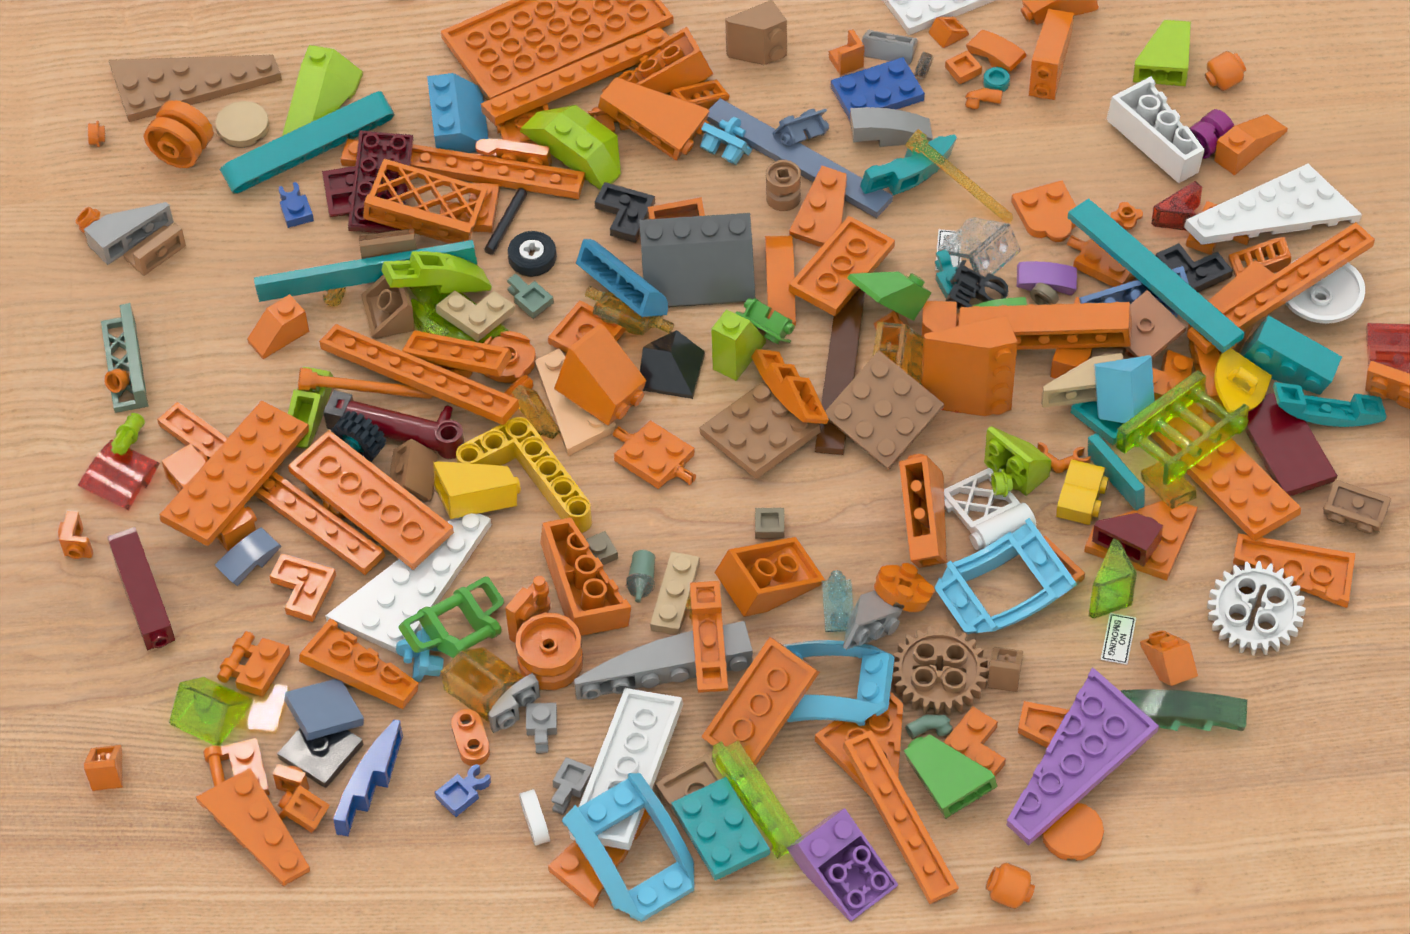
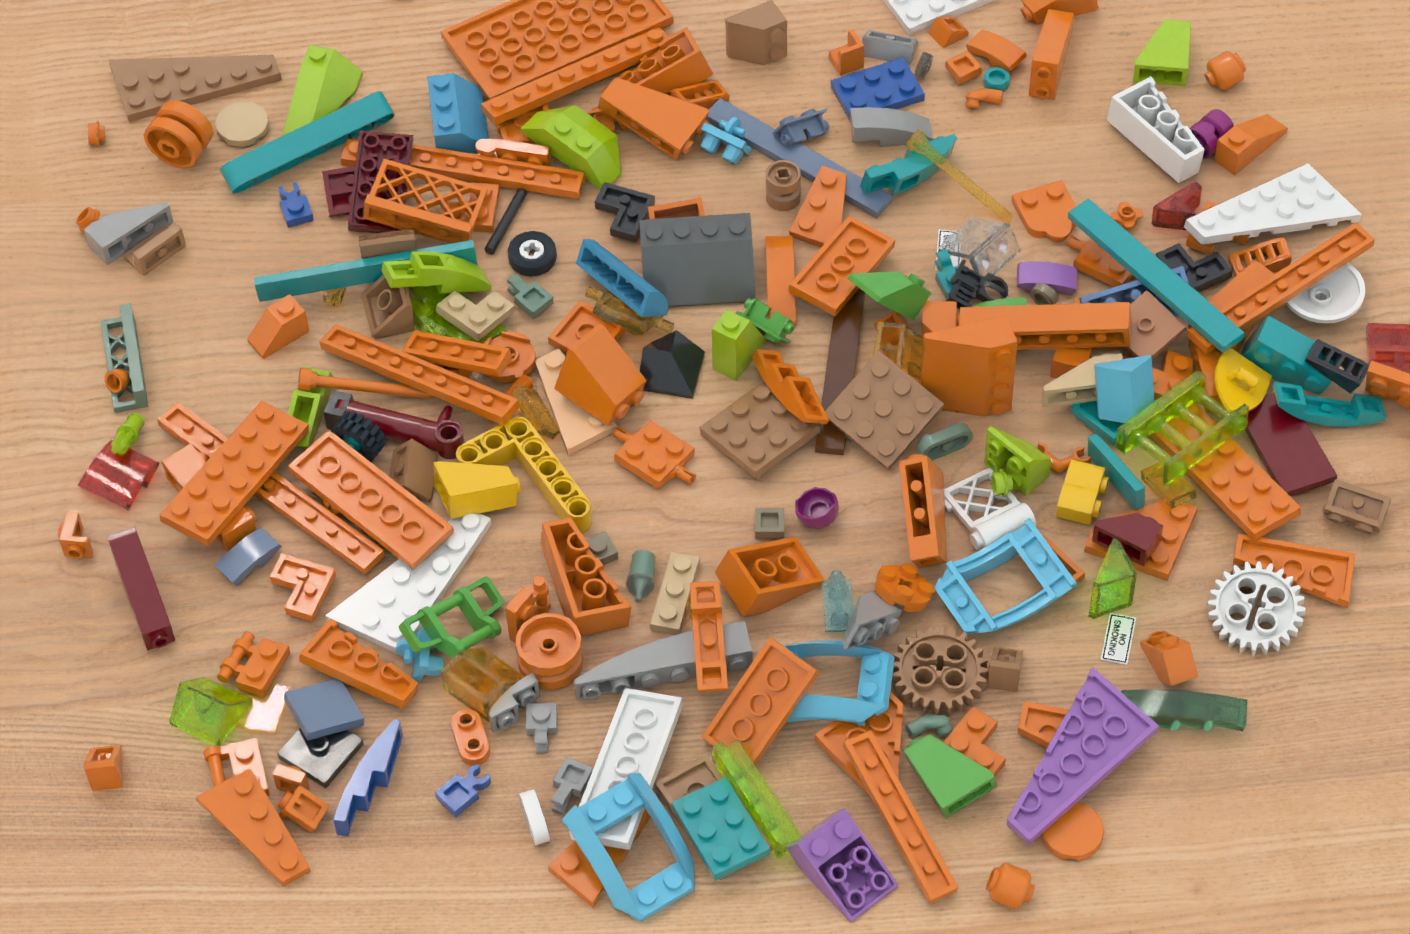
none -> magenta hair [795,487,839,529]
none -> sand green plate [917,423,973,461]
none -> black slope [1304,339,1369,394]

